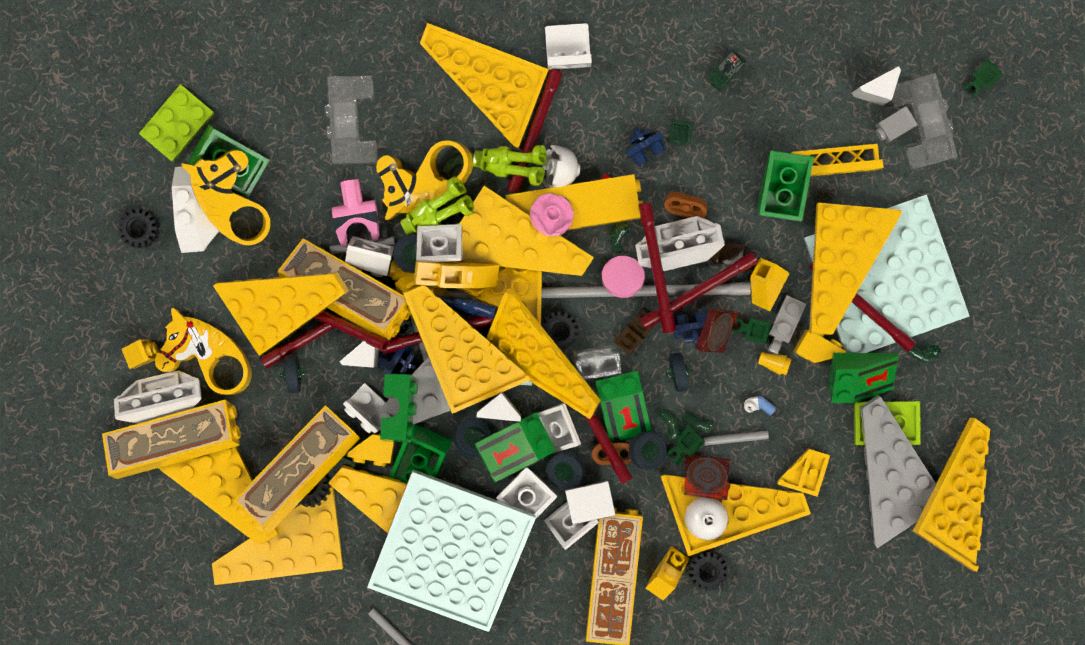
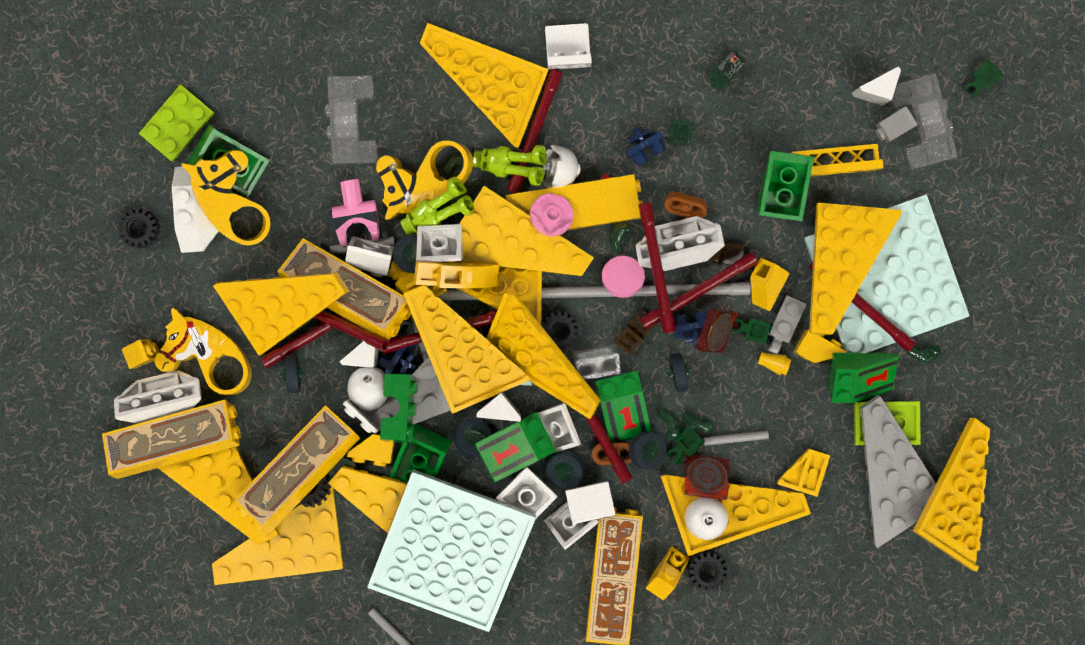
dark blue animal [435,294,497,319] -> none
arm [744,396,777,416] -> none
none -> white cylinder [347,367,389,411]

